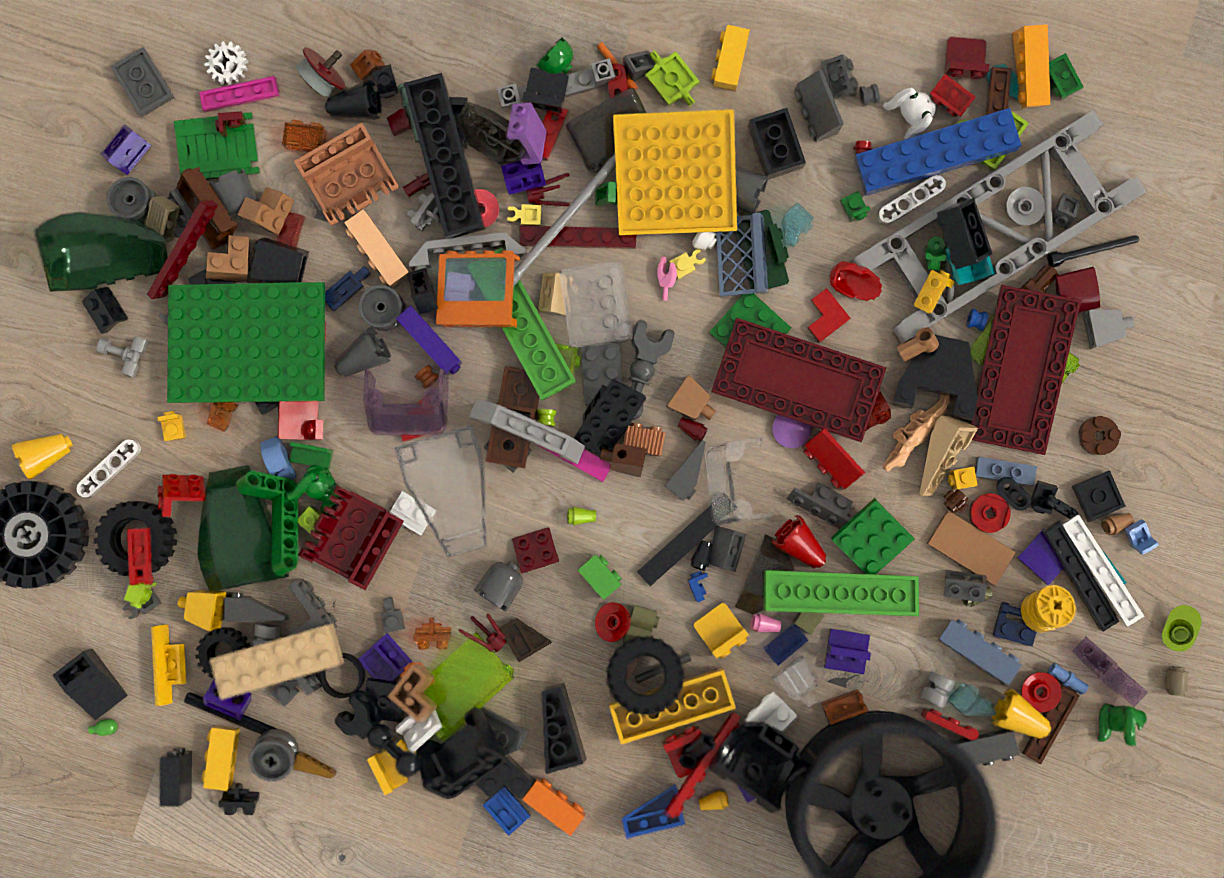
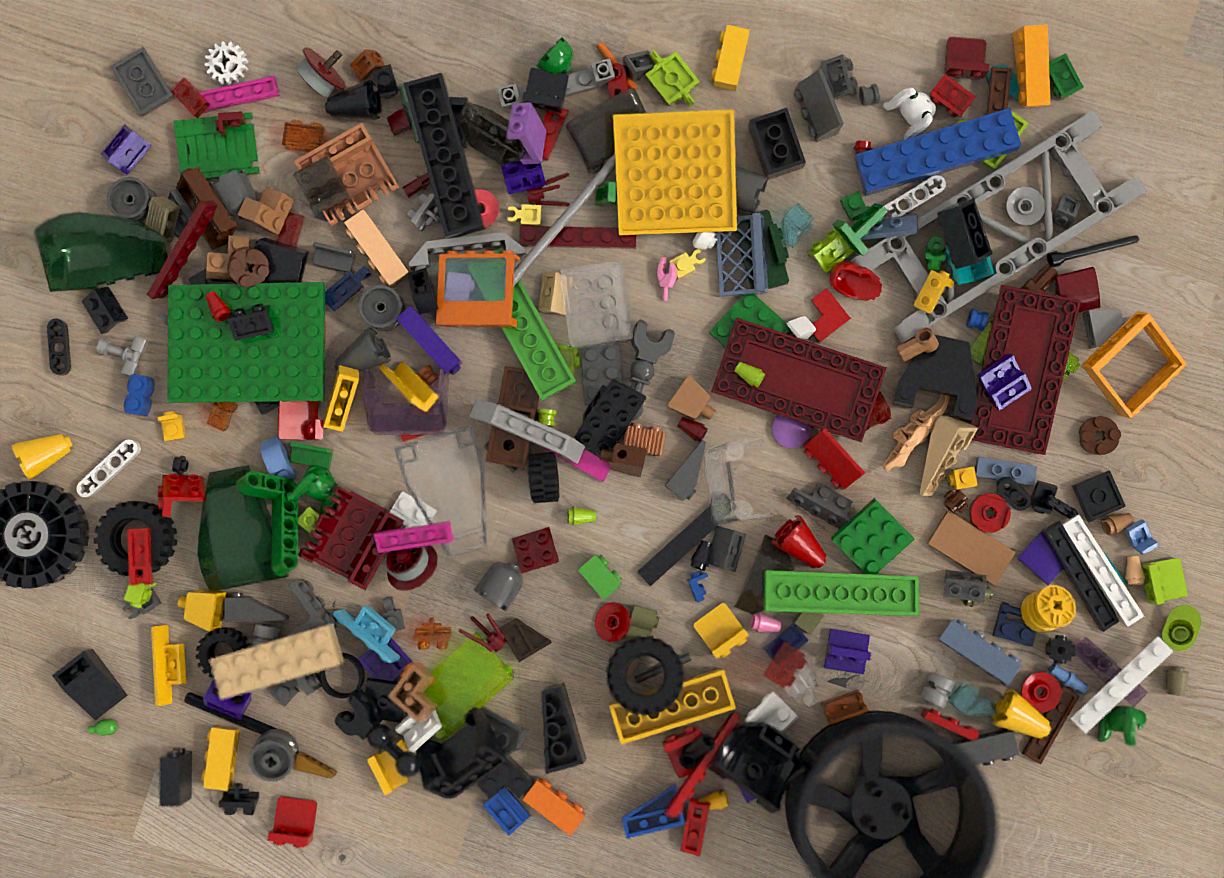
none -> black beam [47,318,71,376]
none -> blue brick [124,374,155,417]
none -> clear red plate [171,77,211,118]
none -> black plate [172,455,189,475]
none -> red cone [205,292,231,322]
none -> reddish brown plate [227,247,269,287]
none -> black bracket [228,304,275,341]
none -> red bracket [267,796,318,848]
none -> clear smoke bracket [293,156,350,215]
none -> dark grey panel [312,242,356,273]
none -> yellow brick [323,365,359,432]
none -> medium azure bracket [332,605,400,663]
none -> dark pink tile [374,521,454,553]
none -> yellow fence [379,361,439,412]
none -> dark red piece [385,545,438,591]
none -> black tyre [528,452,560,504]
none -> red plate [681,797,711,857]
none -> lime cone [734,362,765,388]
none -> clear red bracket [763,641,807,689]
none -> white slope [787,316,816,339]
none -> lime bracket [807,229,854,273]
none -> green bracket [832,203,888,256]
none -> sand blue plate [860,215,918,240]
none -> dark purple slope [977,353,1032,411]
none -> black brick [1046,635,1076,664]
none -> white plate [1070,637,1173,734]
none -> light orange window [1081,311,1187,419]
none -> light nougat cone [1125,556,1146,585]
none -> lime bracket [1141,558,1188,605]

